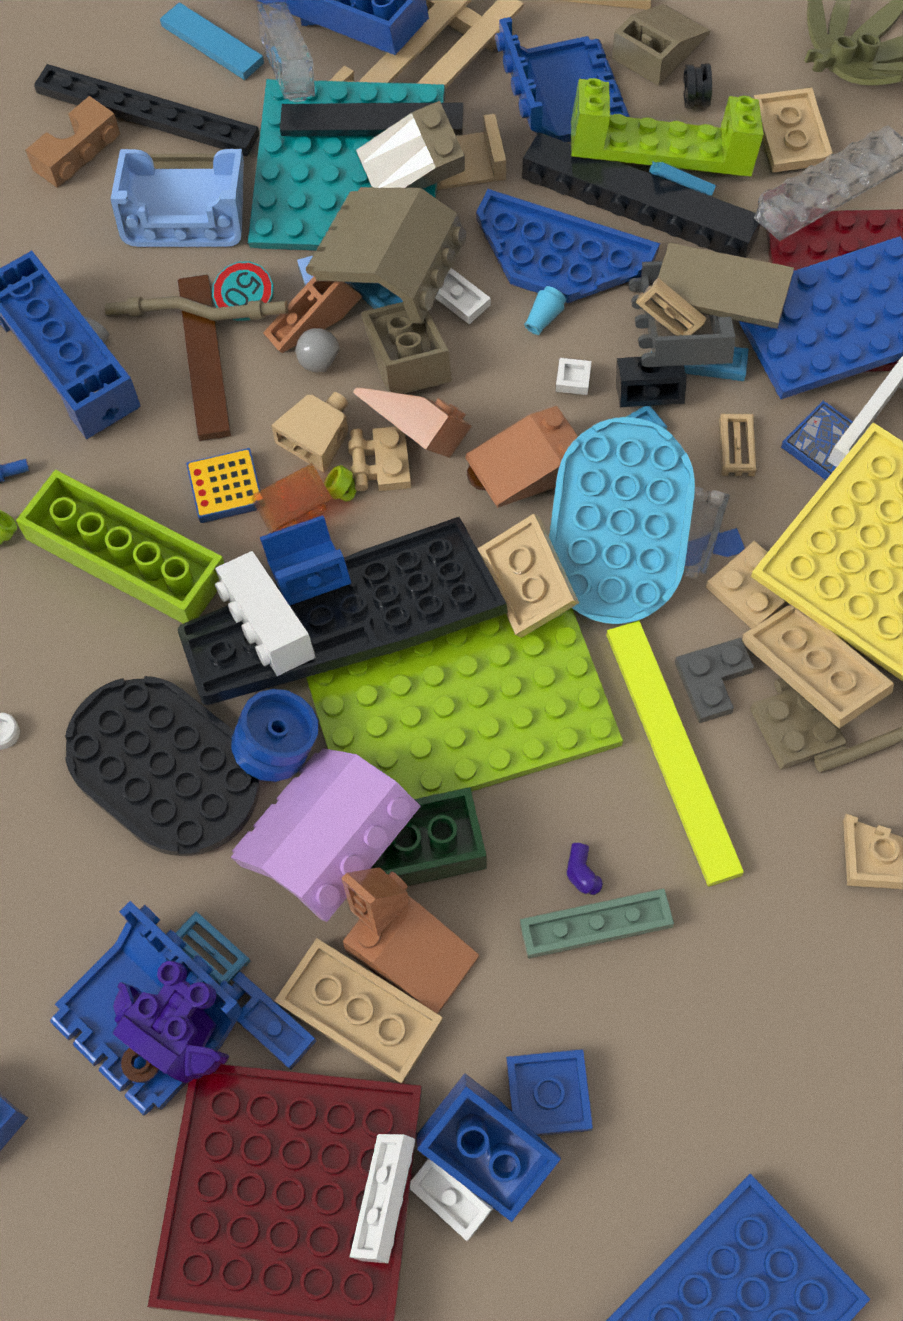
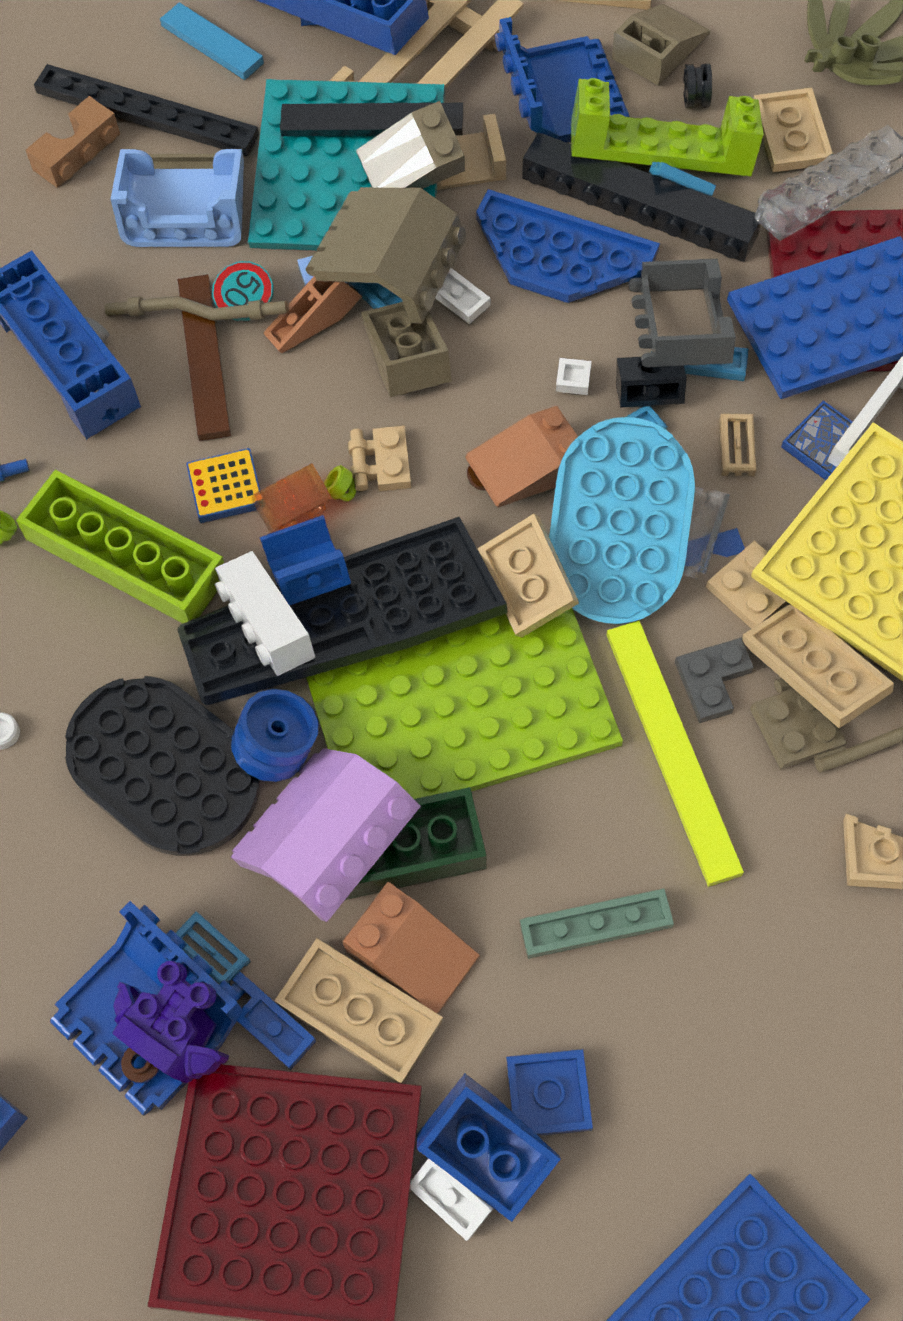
clear brick [257,2,315,102] -> none
tan torso [271,392,348,473] -> none
light grey piece [295,328,340,373] -> none
nougat slope [341,867,409,935] -> none
white plate [350,1134,415,1263] -> none
slope [353,387,472,458] -> none
medium azure cone [524,286,566,335] -> none
dark purple arm [566,843,603,895] -> none
tan tile [636,278,706,336] -> none
dark tan tile [652,243,794,329] -> none

